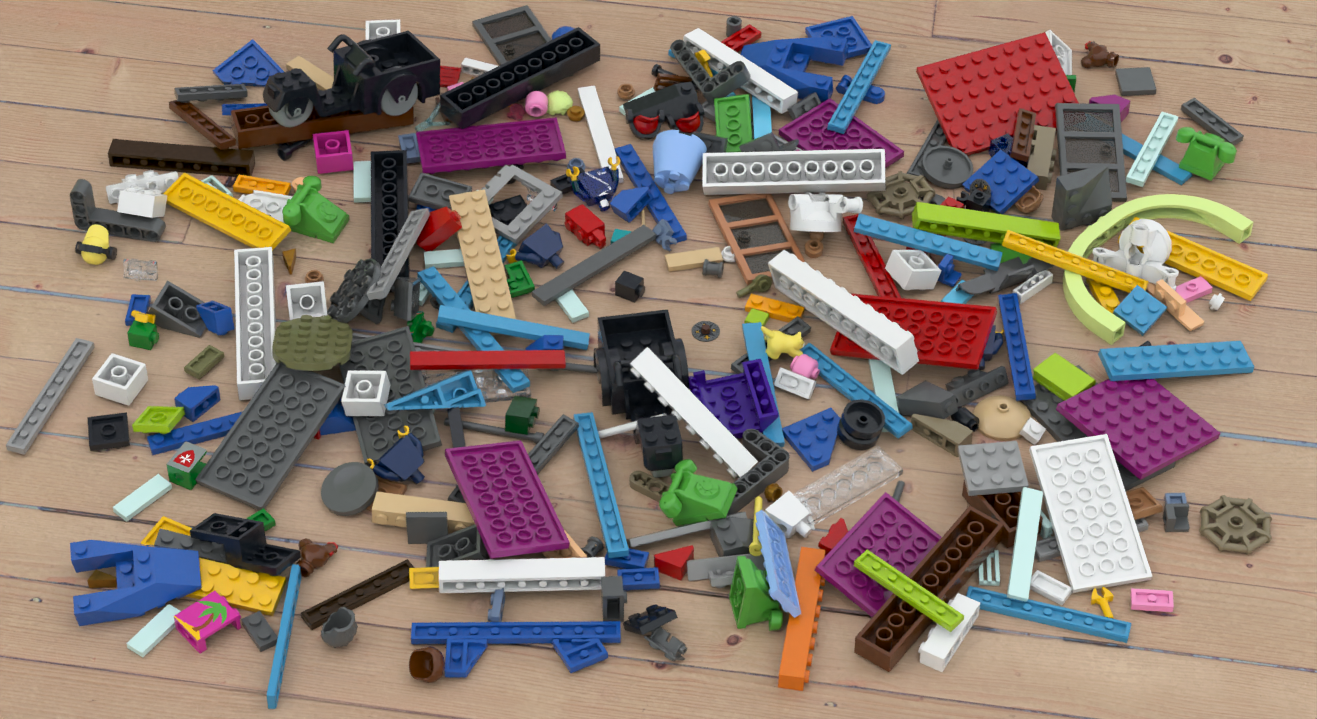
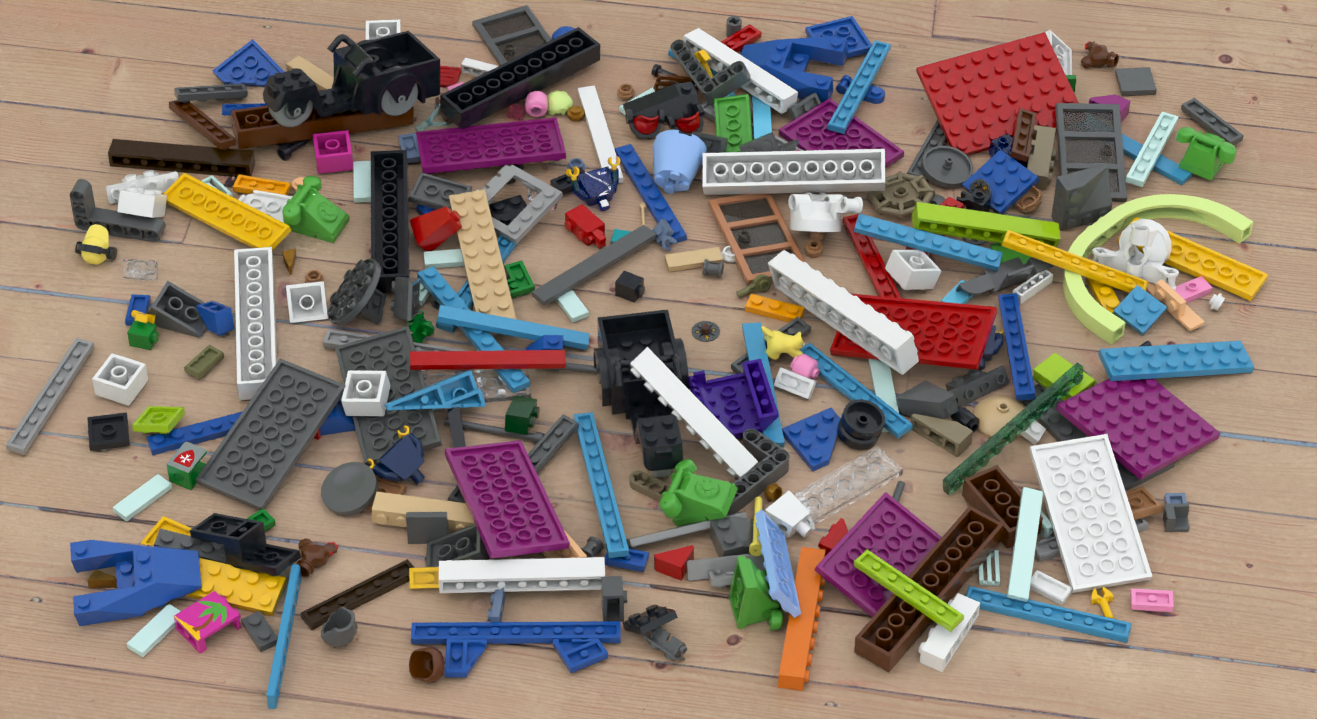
blue slope [174,385,221,422] -> none
olive plate [272,315,353,371] -> none
light grey plate [367,208,430,300] -> none
dark blue torso [506,223,564,269] -> none
white bar [598,413,666,439] -> none
blue slope [610,186,653,223] -> none
blue plate [617,568,660,590] -> none
lime tile [744,308,769,326] -> none
blue bracket [937,254,962,287] -> none
light grey plate [957,441,1029,496] -> none
dark tan plate [1199,495,1272,555] -> none
none -> clear green plate [943,362,1083,495]

